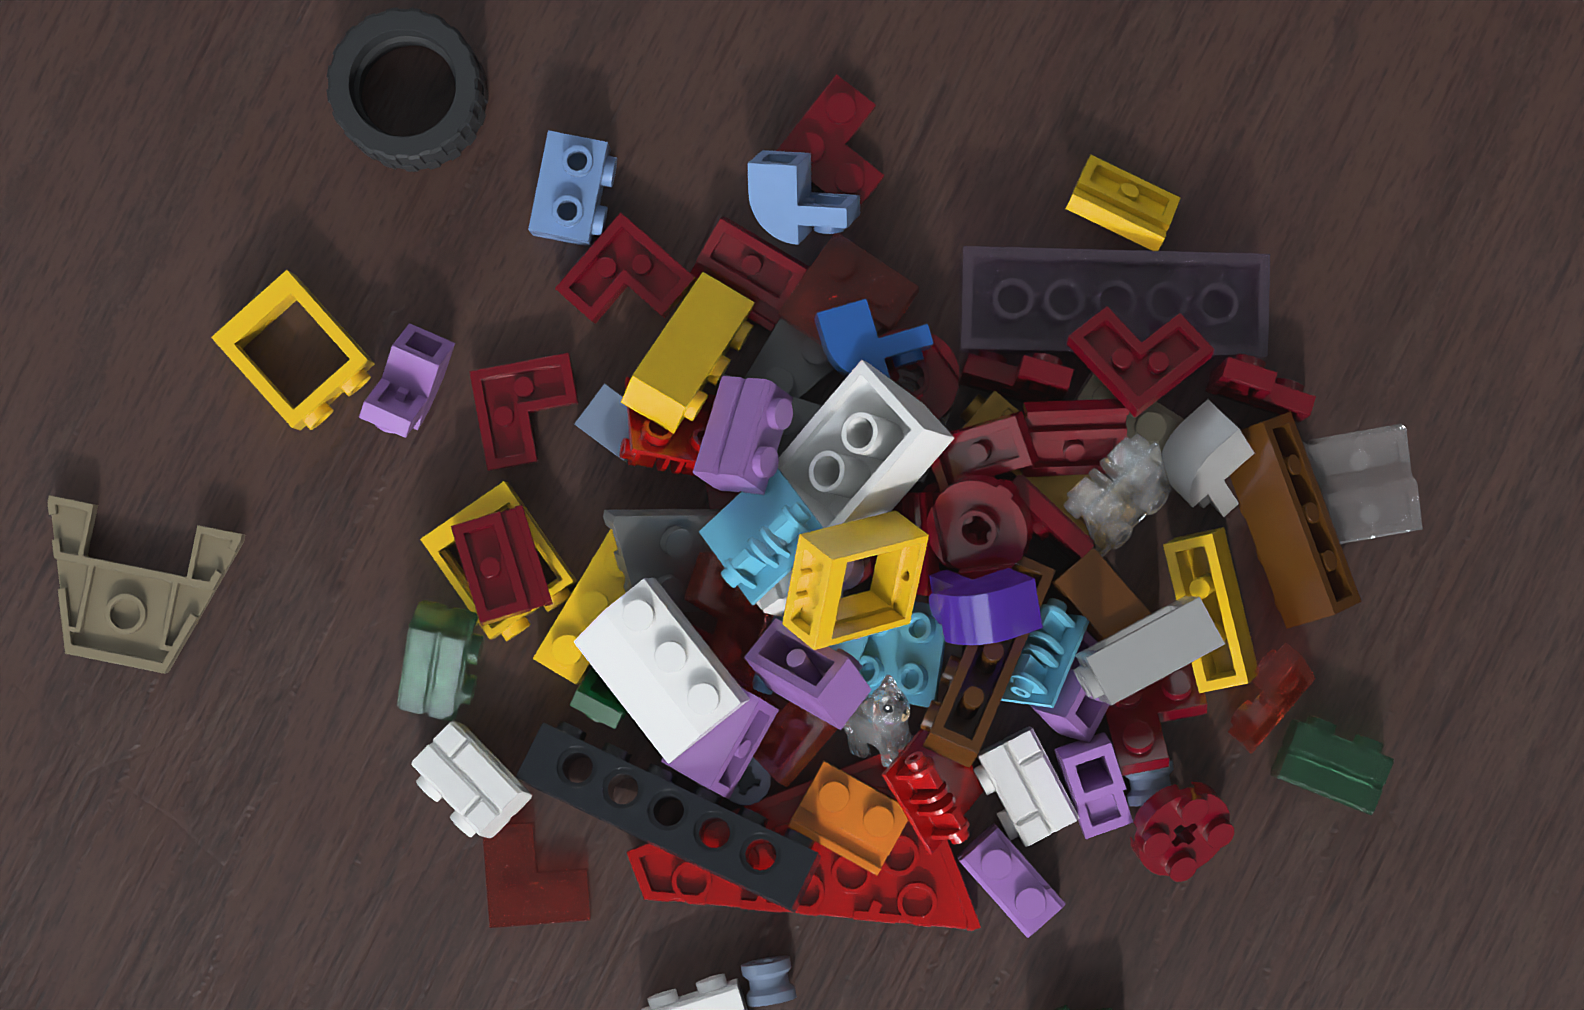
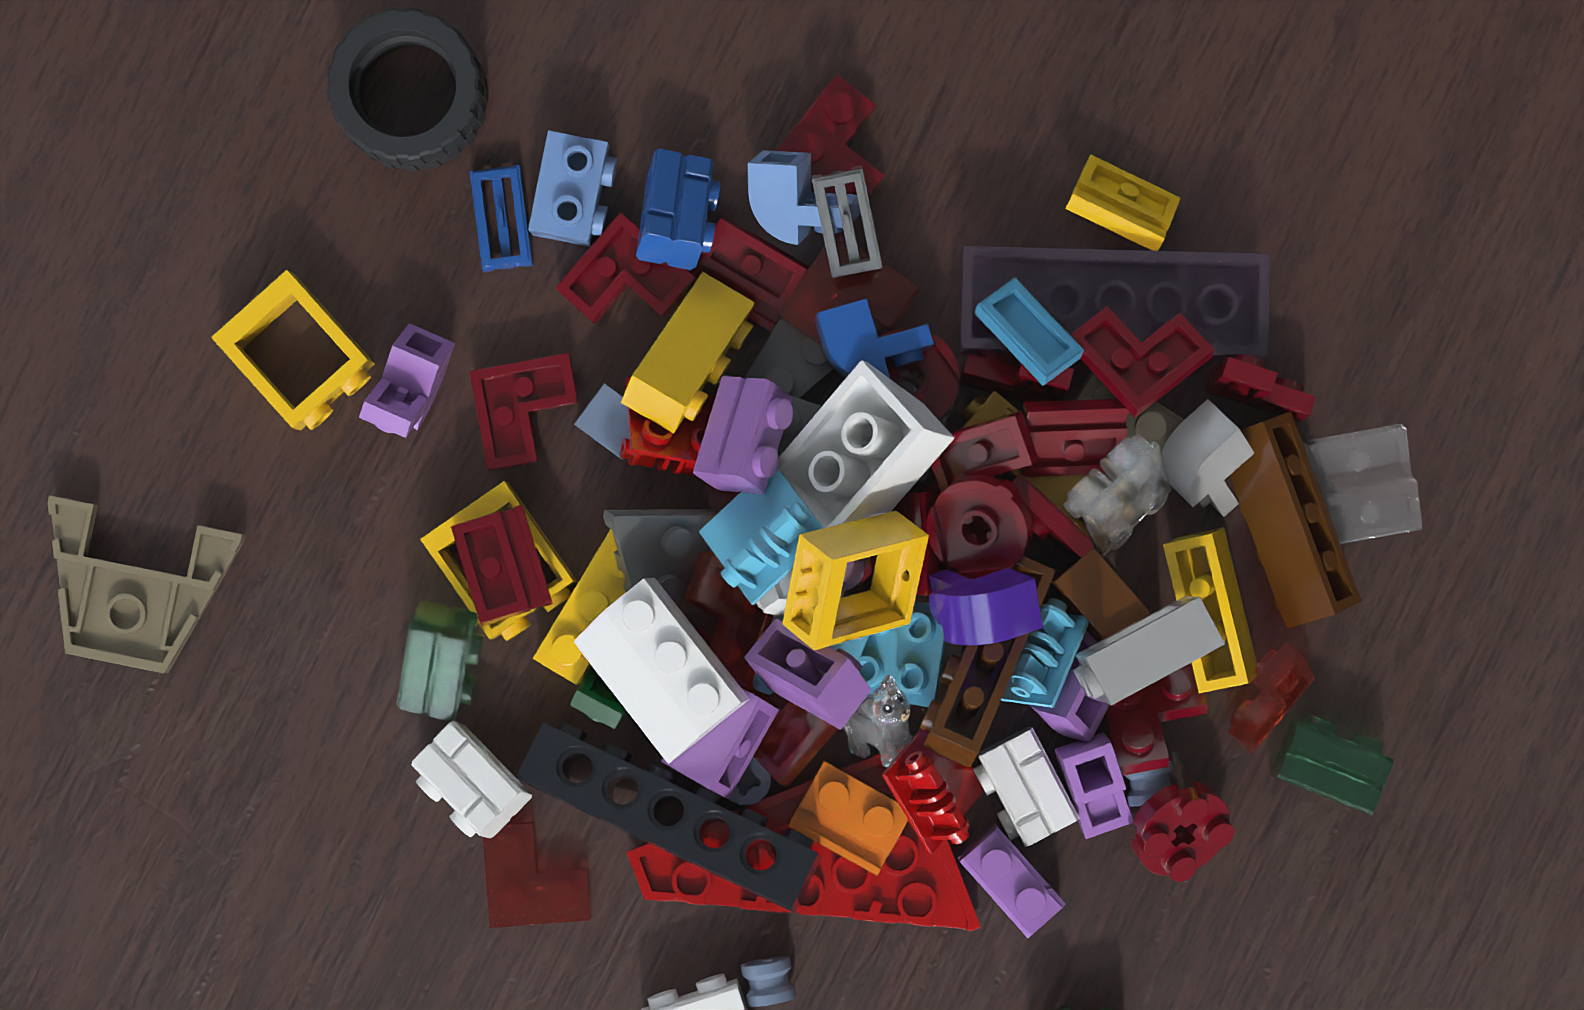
none -> blue tile [470,165,533,272]
none -> blue brick [636,149,720,270]
none -> tile [812,165,882,278]
none -> dark azure tile [974,277,1084,386]

